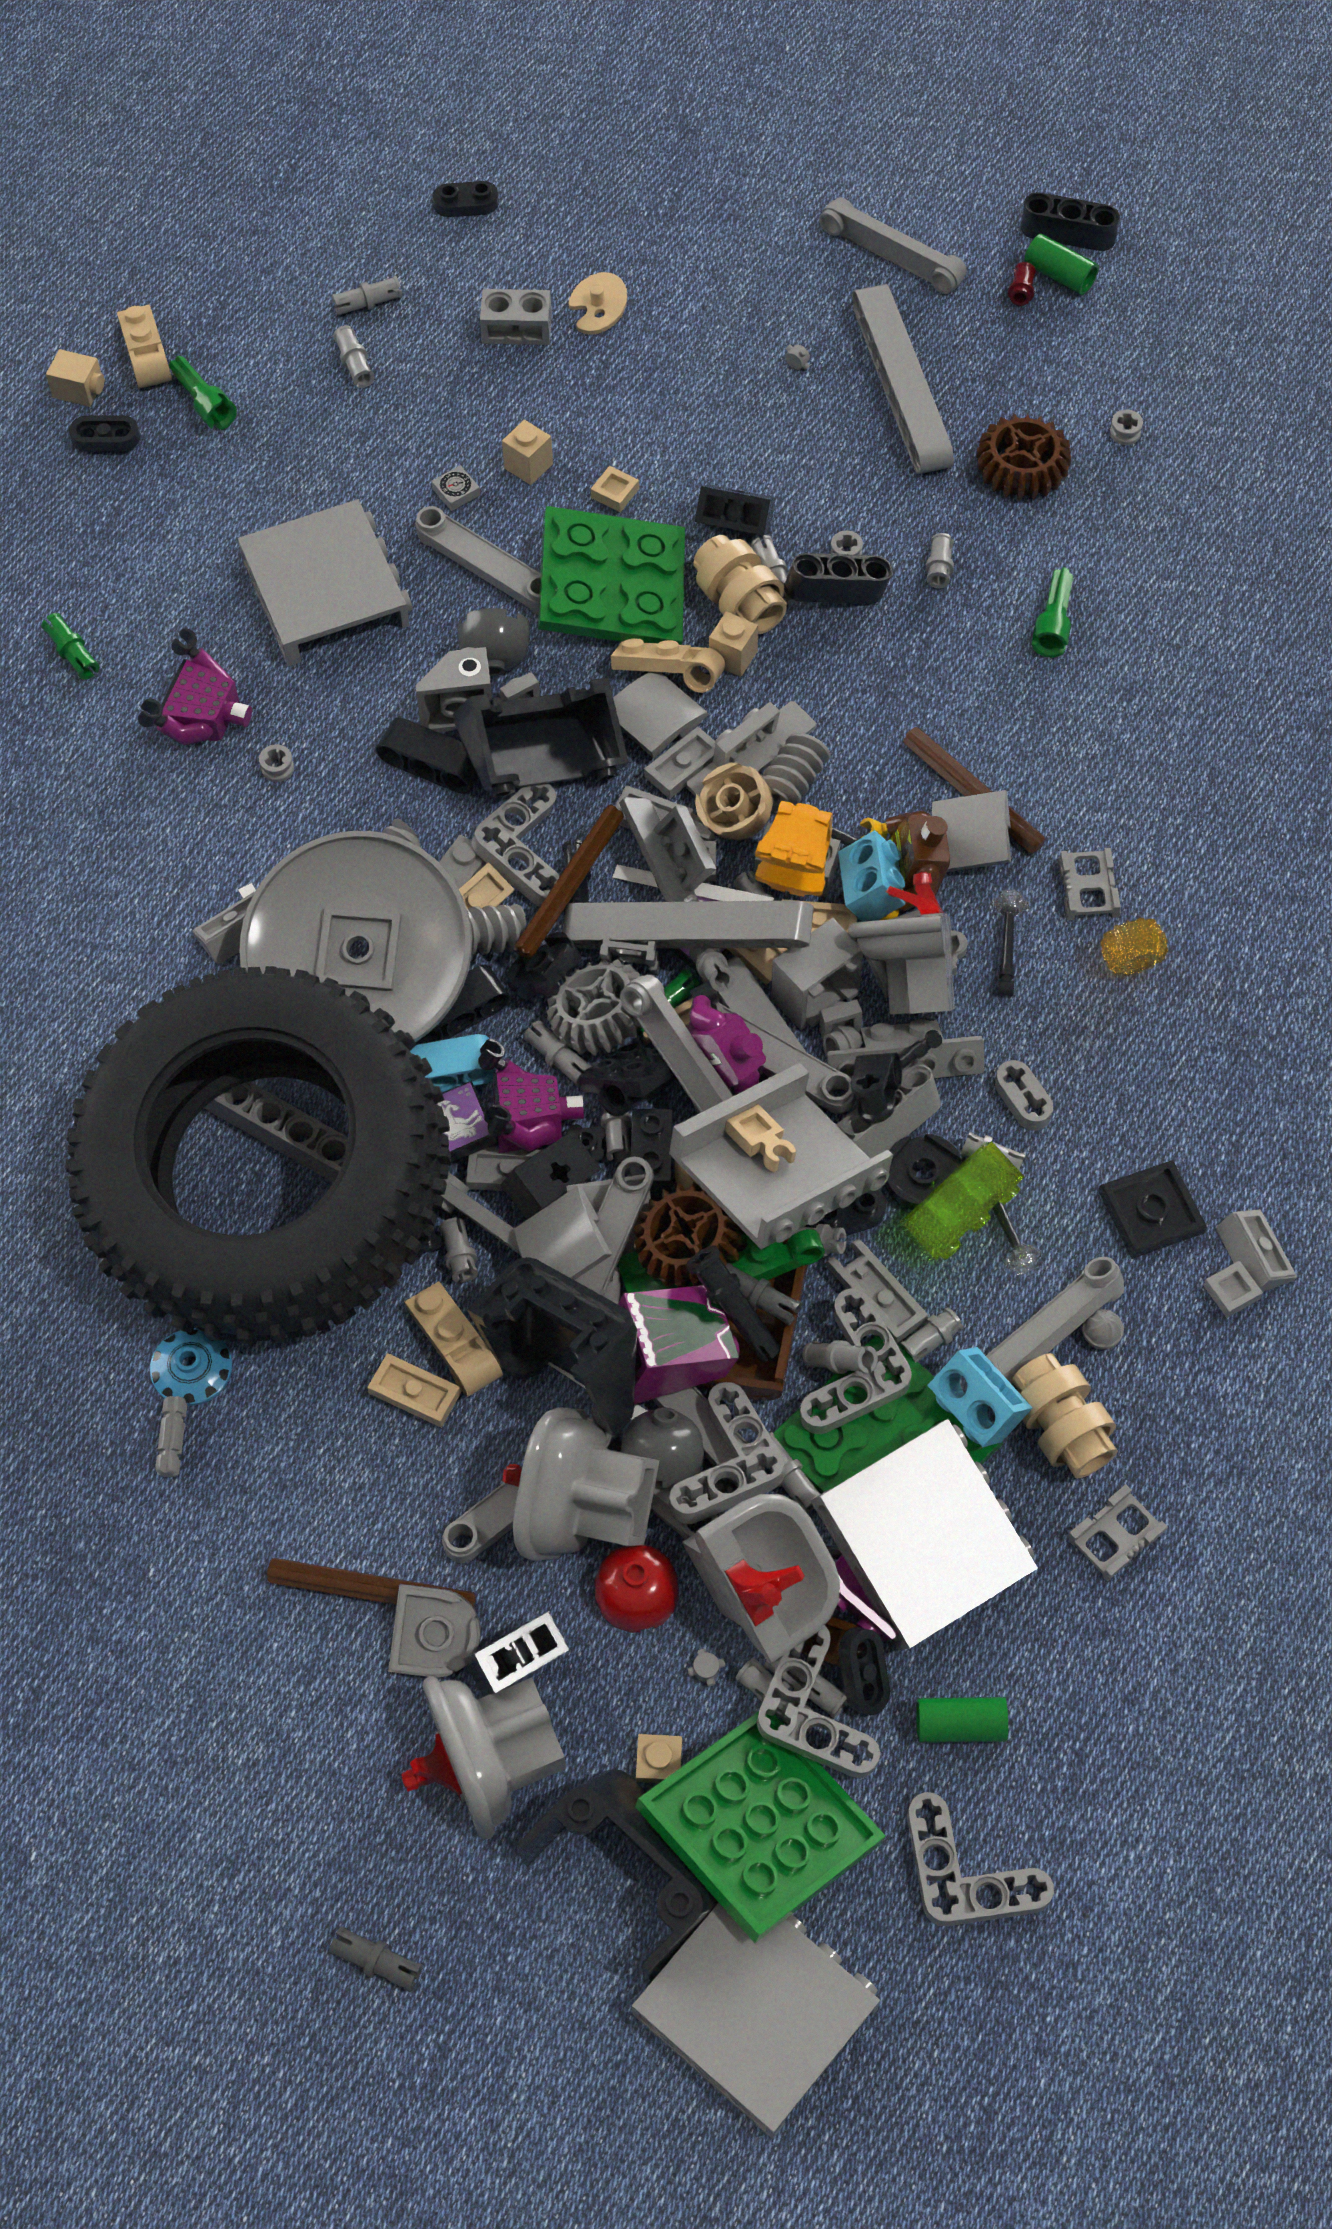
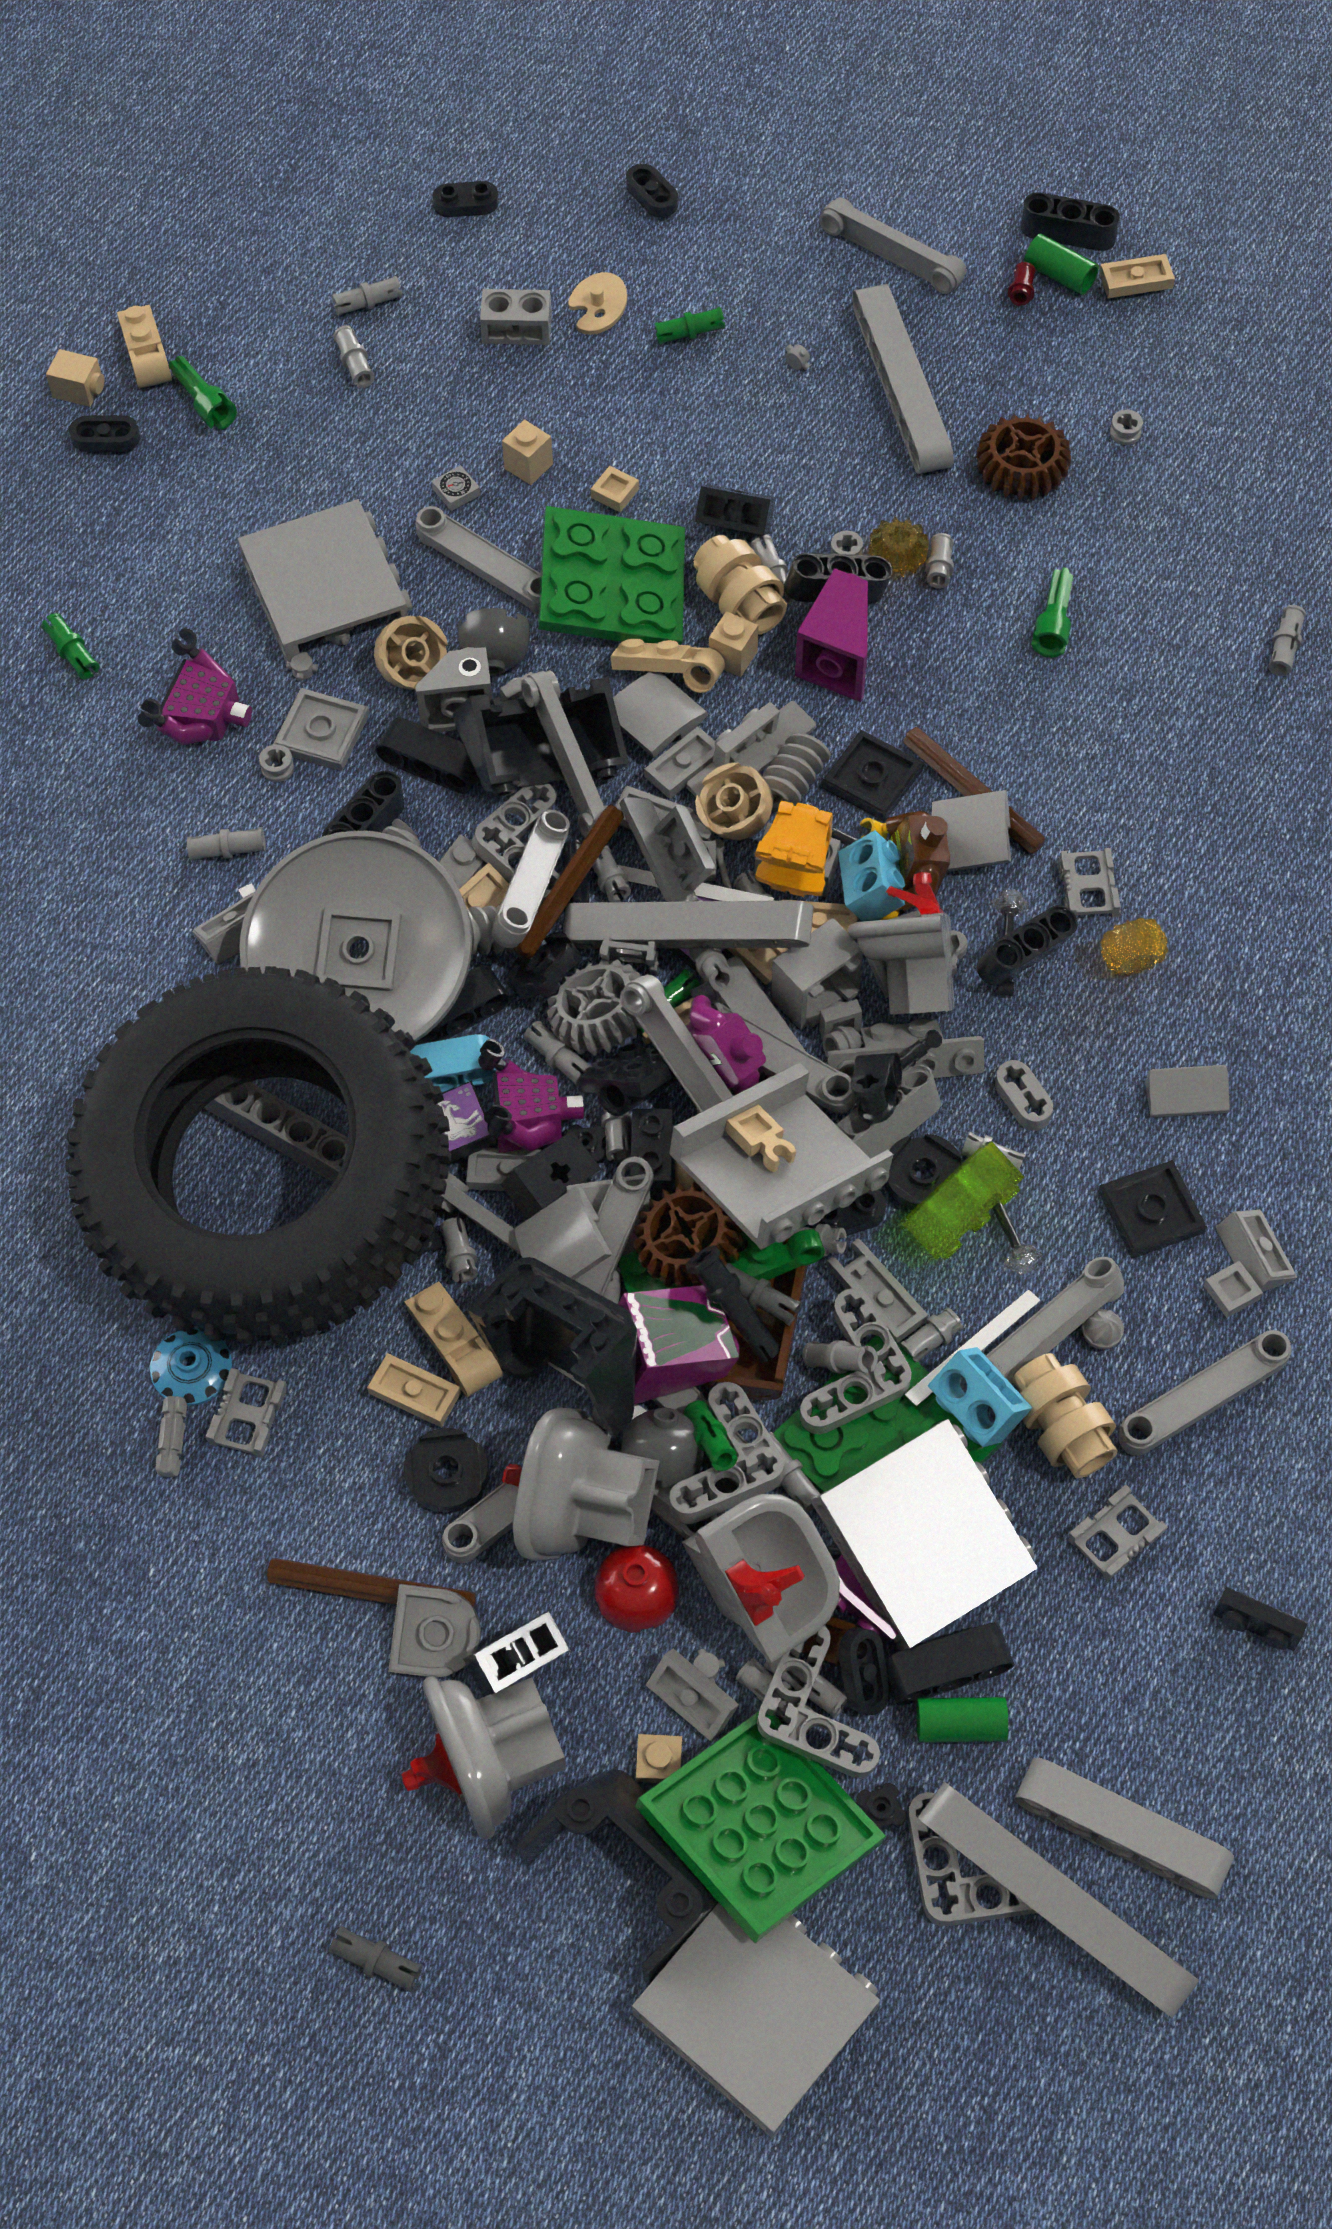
none -> light grey pin [187,827,266,861]
none -> light grey piece [206,1368,287,1458]
none -> light grey tile [273,688,370,771]
none -> light grey piece [286,652,318,681]
none -> black beam [322,771,405,837]
none -> light grey piece [324,626,354,645]
none -> tan cylinder [374,616,448,690]
none -> black plate [404,1428,489,1513]
none -> piece [491,810,570,948]
none -> light grey piece [521,670,618,839]
none -> light grey pin [592,846,631,902]
none -> black plate [626,164,678,217]
none -> light grey plate [646,1648,739,1741]
none -> green pin [654,307,725,345]
none -> green pin [683,1400,738,1471]
none -> light grey hinge [714,839,732,889]
none -> magenta slope [795,568,868,702]
none -> black tile [822,730,924,822]
none -> black plate [856,1783,906,1830]
none -> clear yellow gear [868,516,929,578]
none -> black beam [885,1622,1015,1705]
none -> white sticker [904,1290,1040,1406]
none -> light grey beam [917,1781,1200,2018]
none -> black beam [976,905,1078,986]
none -> light grey beam [1014,1758,1234,1899]
none -> tan plate [1099,254,1175,298]
none -> light grey piece [1118,1330,1291,1456]
none -> light grey slope [1145,1065,1230,1118]
none -> black plate [1213,1587,1308,1651]
none -> light grey pin [1268,605,1306,676]

